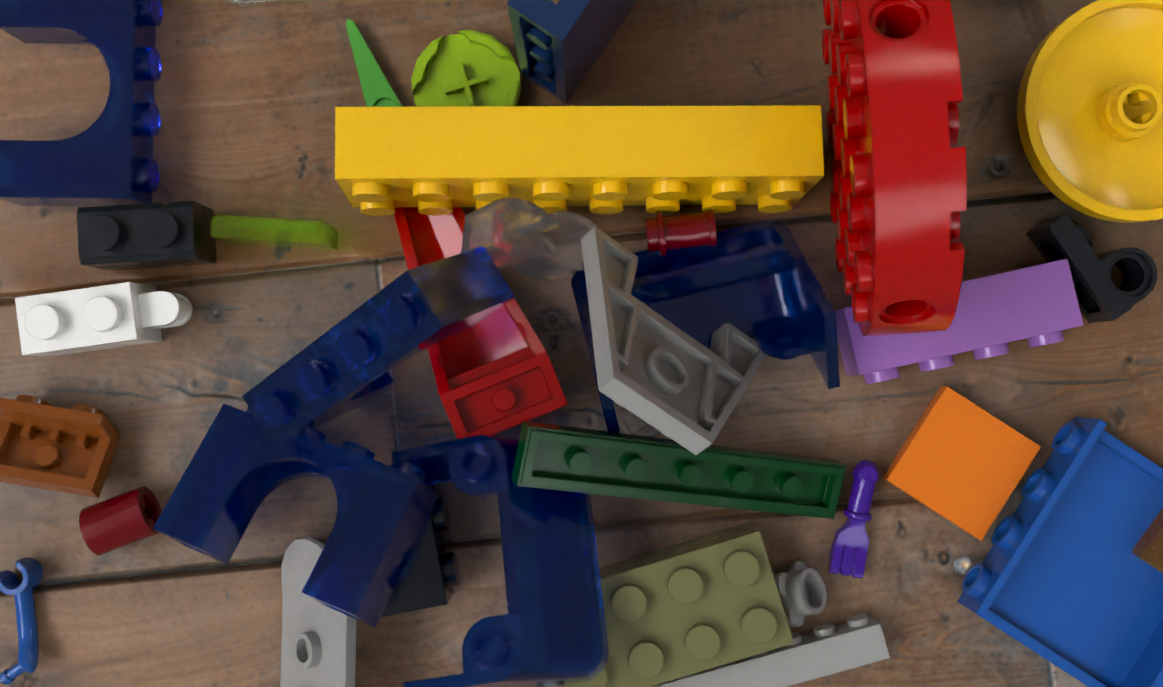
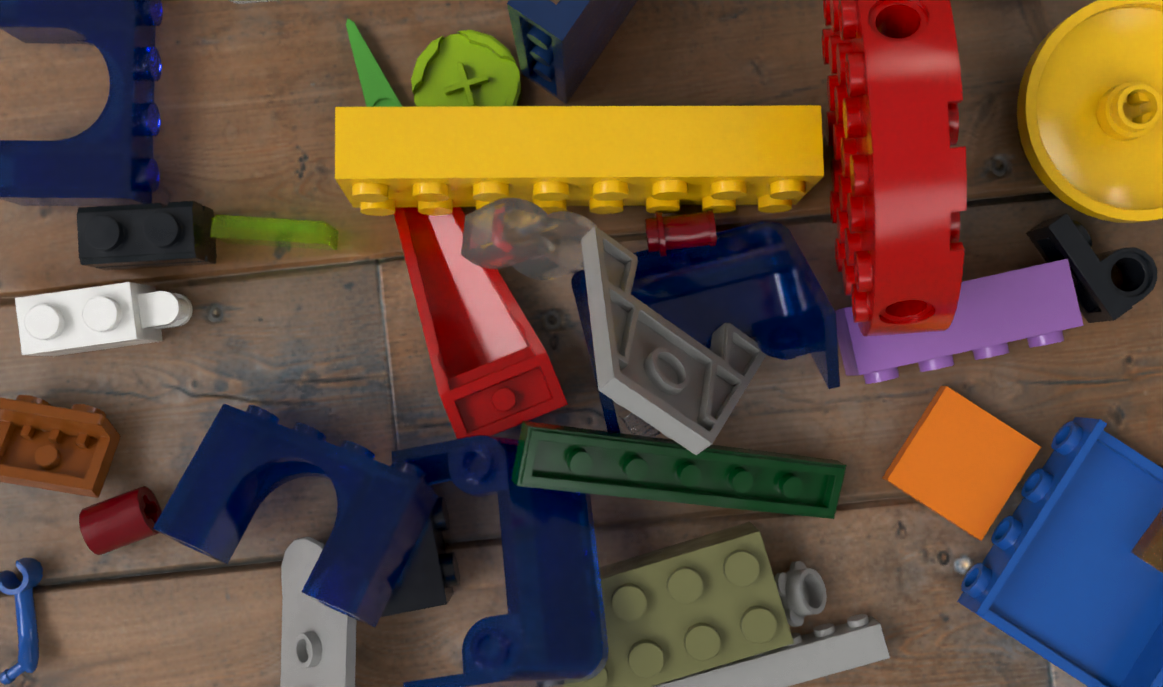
clear blue arch [242,247,515,448] -> none
dark purple piece [828,460,879,579] -> none

